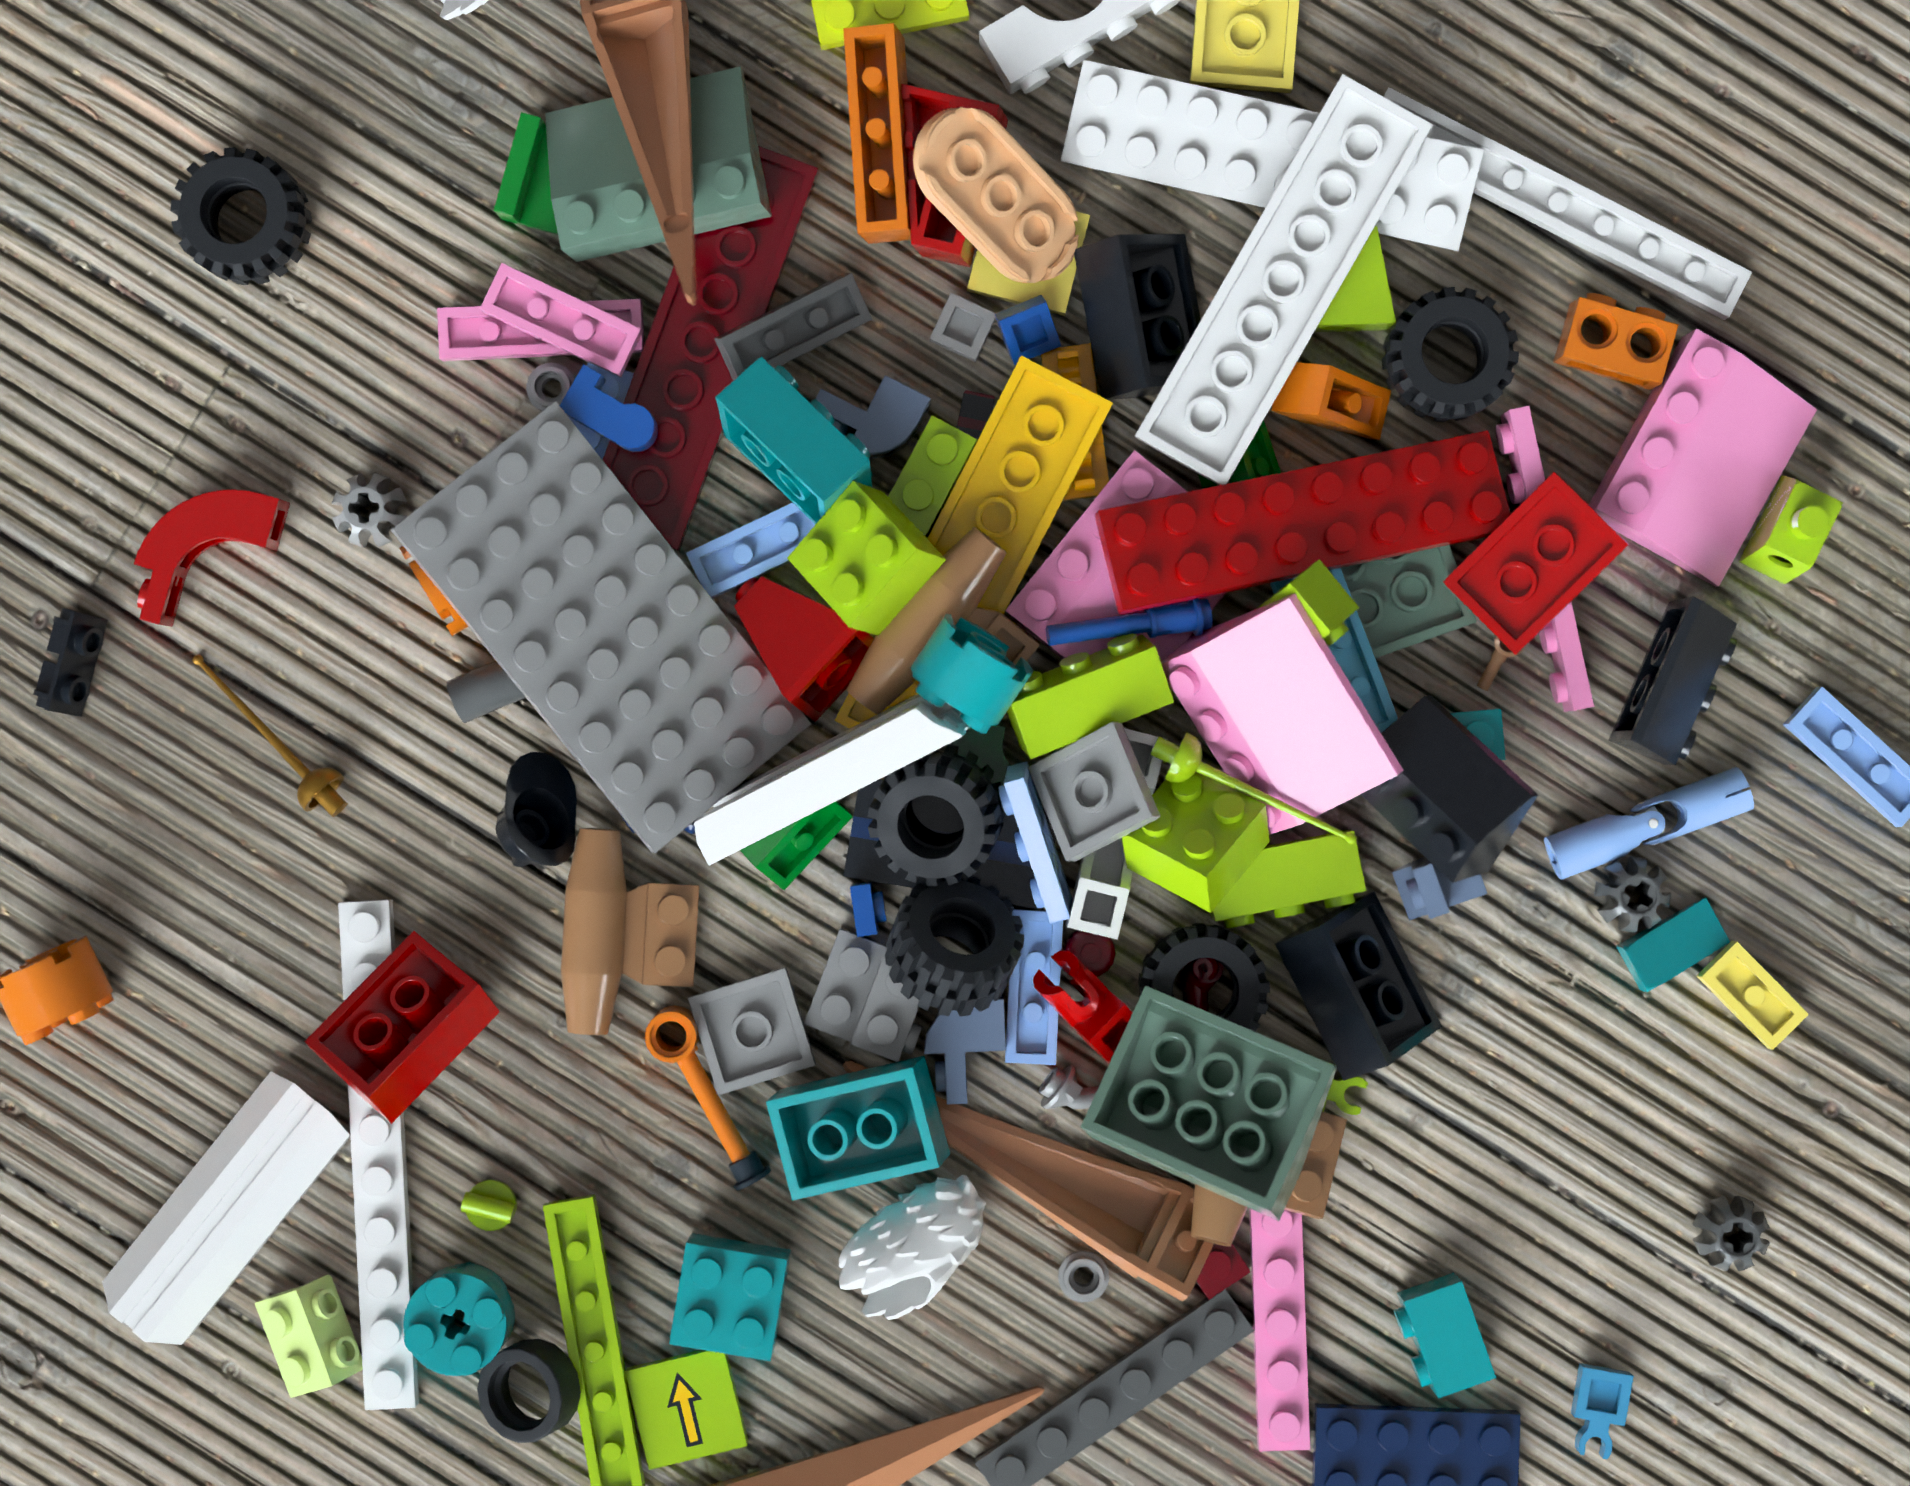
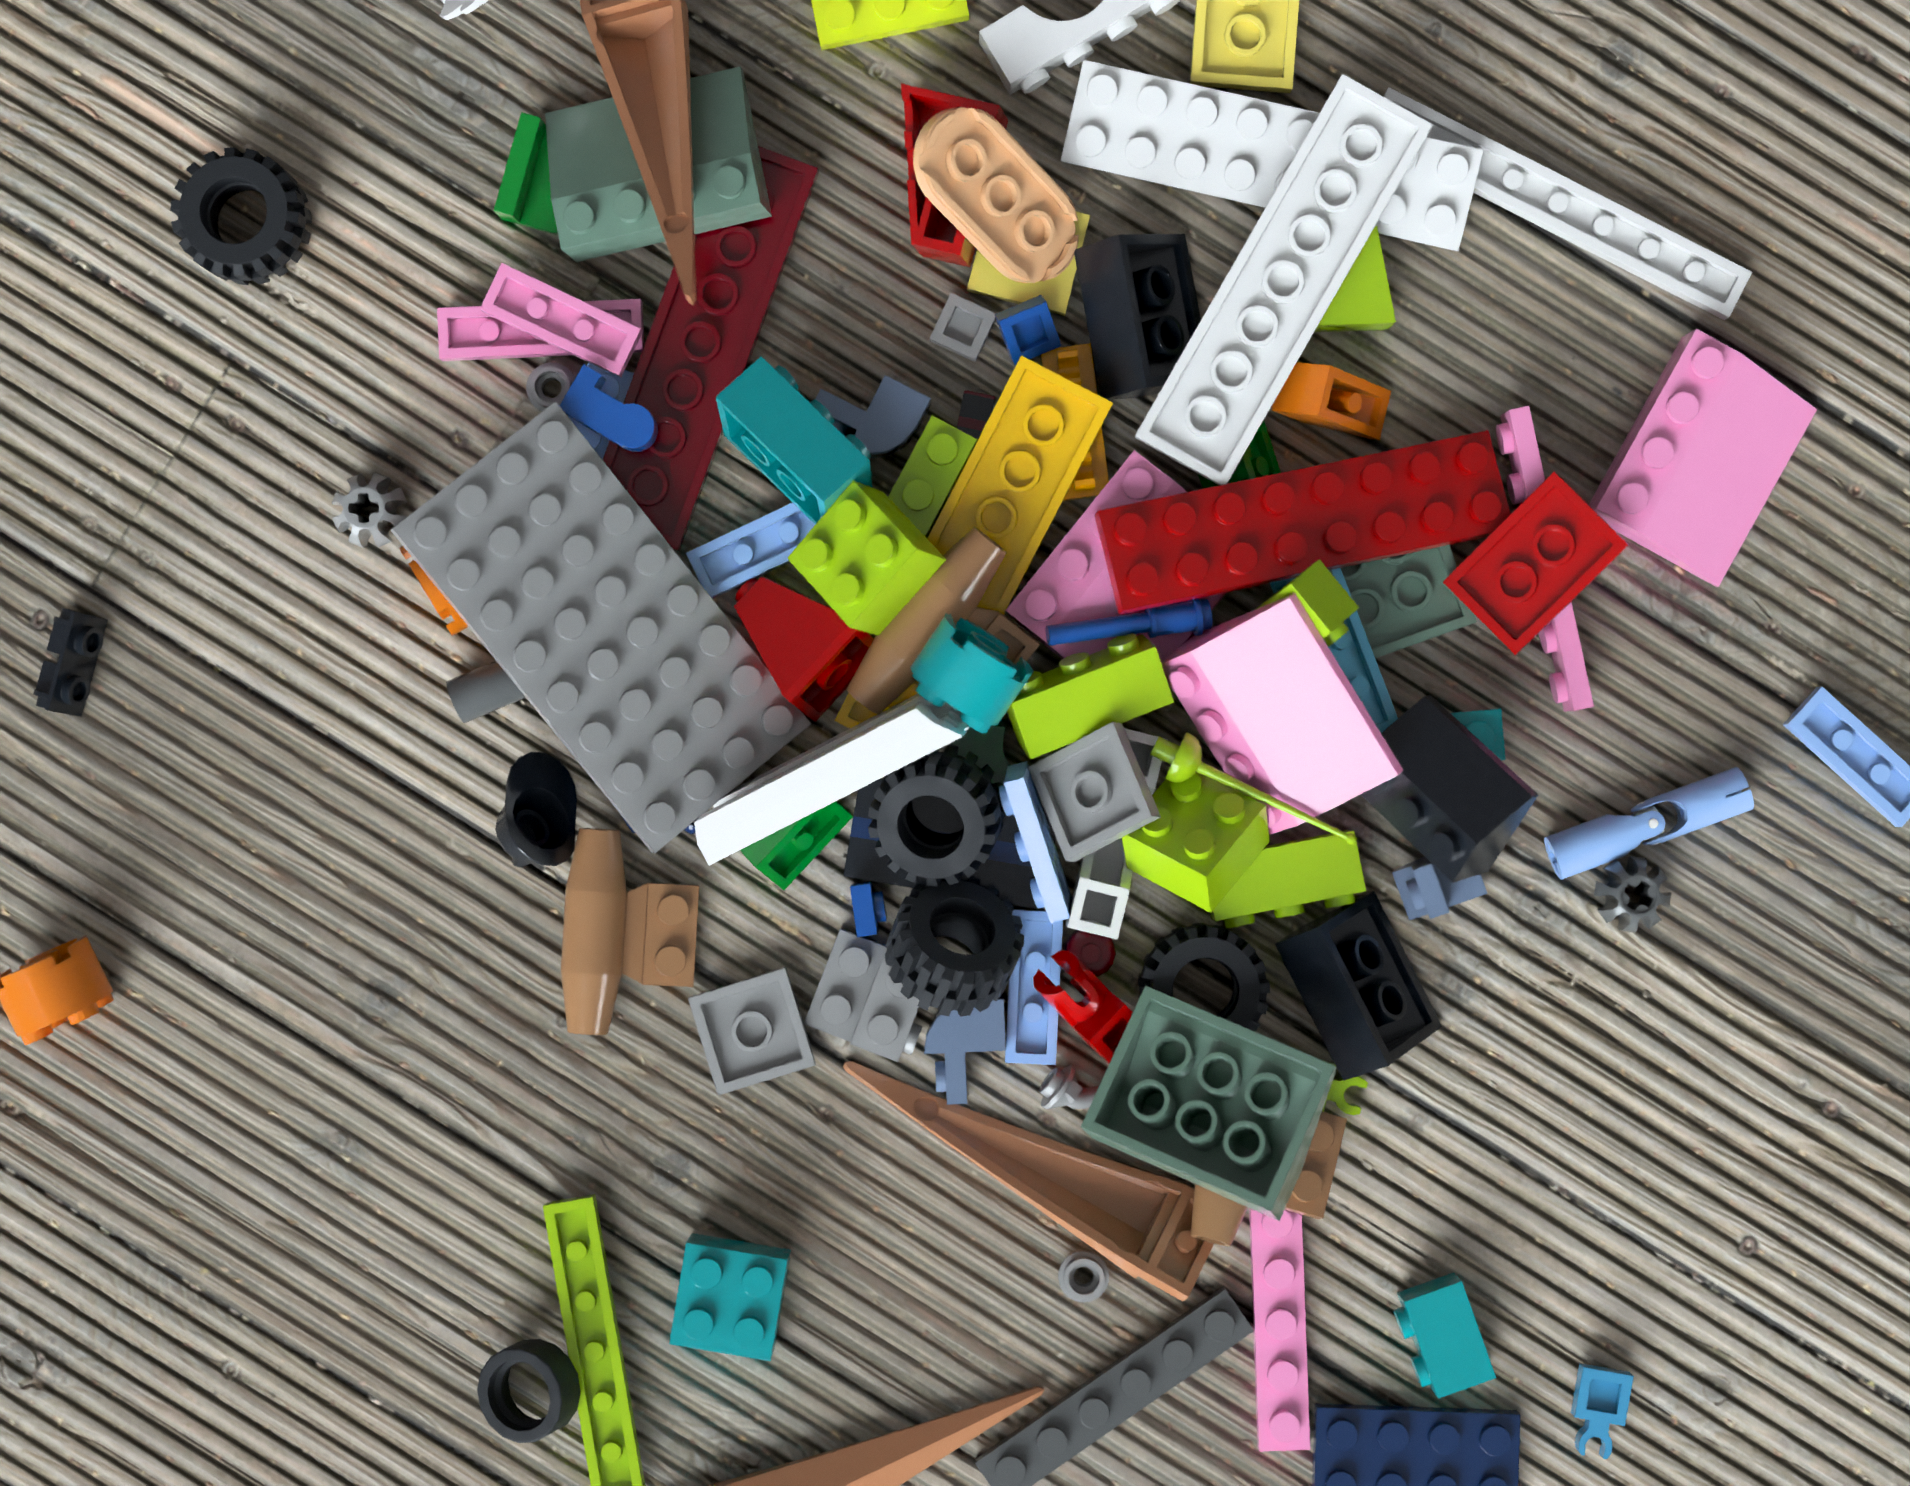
white piece [102,1072,350,1345] -> none
red arch [133,489,290,627] -> none
pearl gold sword [192,654,348,817] -> none
yellowish green bracket [255,1275,363,1398] -> none
red slope [304,931,500,1124] -> none
white plate [338,899,419,1410] -> none
teal brick [403,1263,515,1376] -> none
lime plate [461,1179,517,1231] -> none
lime tile [625,1350,749,1470] -> none
orange piece [645,1005,772,1191] -> none
dark grey plate [714,273,872,381] -> none
teal brick [766,1056,950,1201] -> none
white head [839,1175,986,1320] -> none
orange brick [843,23,911,244] -> none
dark red arm [1182,958,1224,1012] -> none
dark red plate [1196,1243,1251,1300] -> none
black tyre [1382,287,1519,422] -> none
medium nougat hand [1477,634,1523,691] -> none
orange brick [1553,293,1679,390] -> none
black slope [1608,596,1737,765] -> none
teal slope [1616,897,1730,992] -> none
dark grey piece [1693,1195,1770,1271] -> none
light yellow plate [1696,940,1809,1050] -> none
lime torso [1739,475,1843,584] -> none

